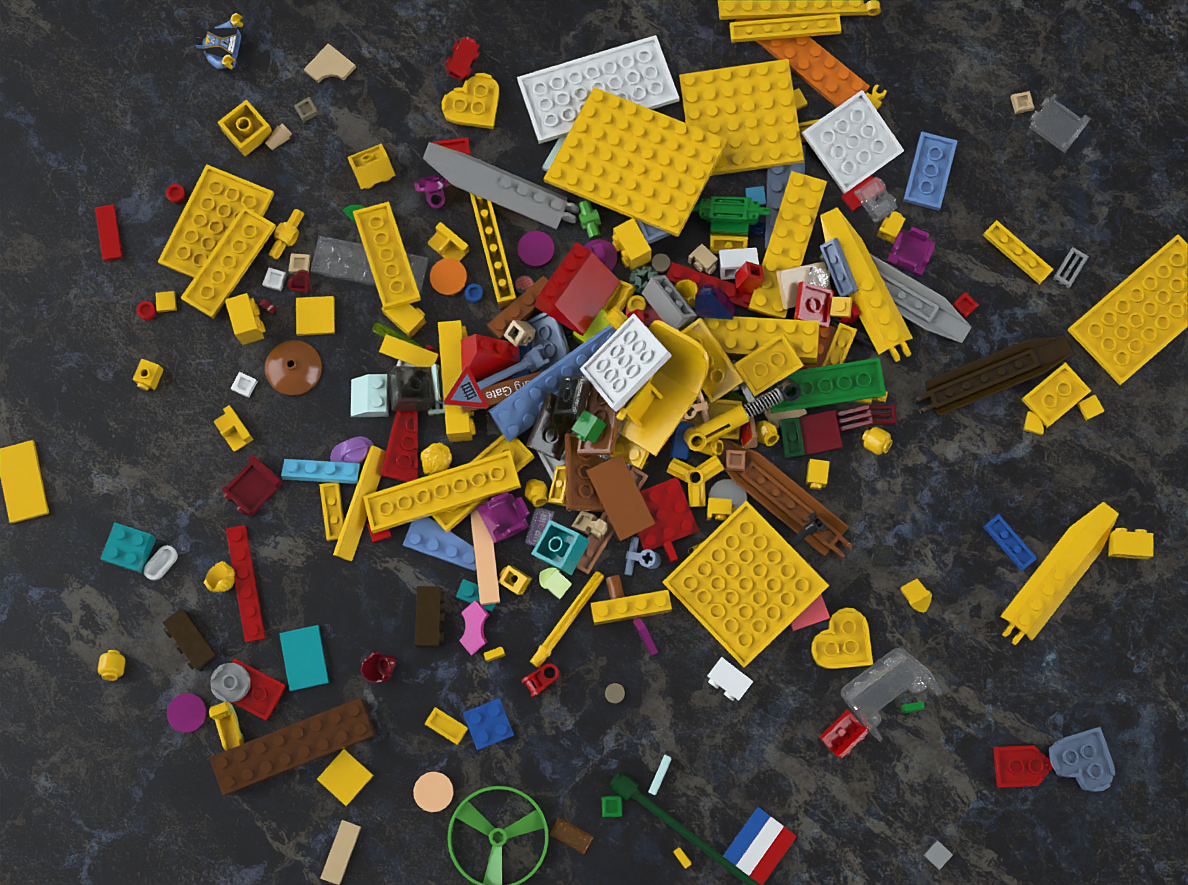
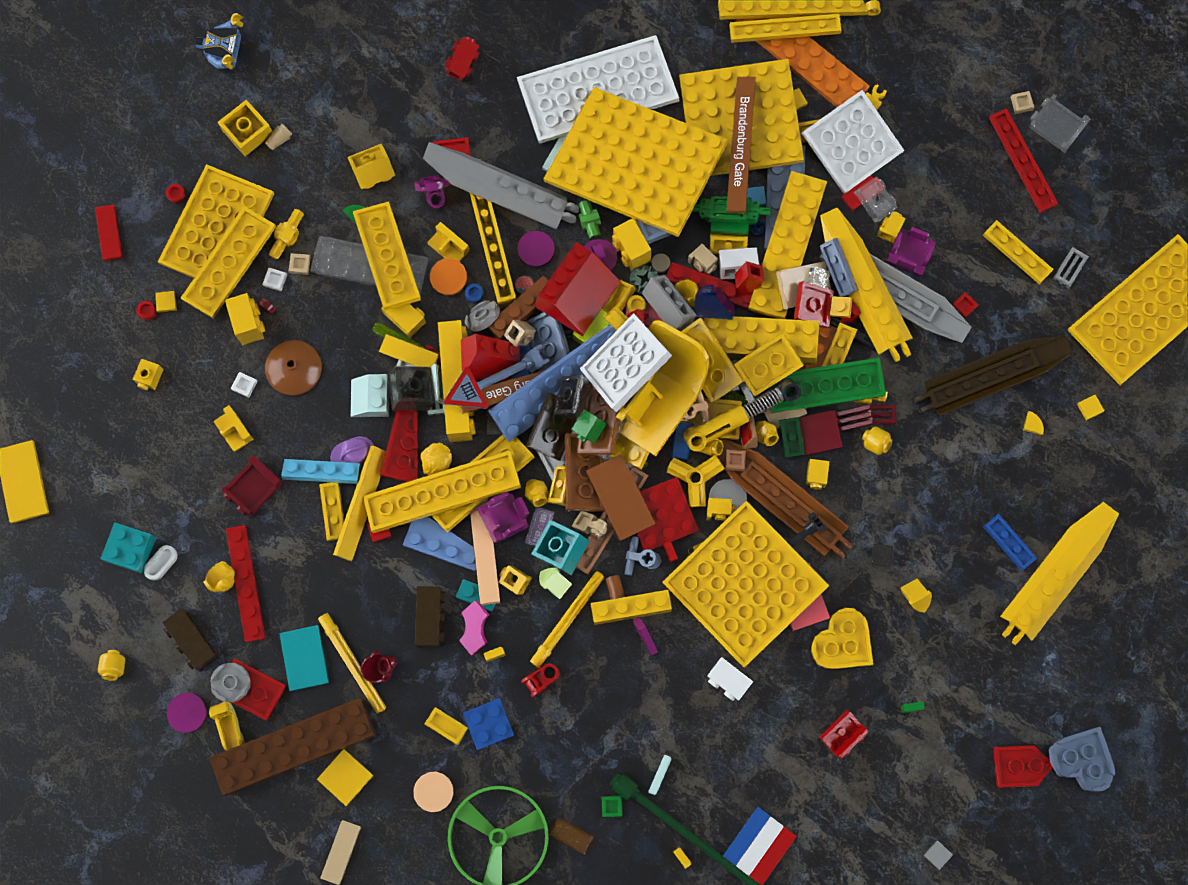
dark red tile [287,269,310,293] -> none
dark tan tile [293,97,319,123] -> none
yellow tile [296,296,335,336] -> none
tan tile [304,44,356,83] -> none
yellow plate [442,73,499,129] -> none
dark tan tile [605,683,625,704] -> none
clear windscreen [841,648,942,741] -> none
medium blue plate [903,132,957,211] -> none
yellow plate [1021,362,1091,428] -> none
yellow brick [1108,528,1153,560] -> none
none -> yellow axle [318,613,386,714]
none -> light grey tile [465,300,500,332]
none -> dark orange tile [726,77,756,214]
none -> red plate [989,108,1058,213]

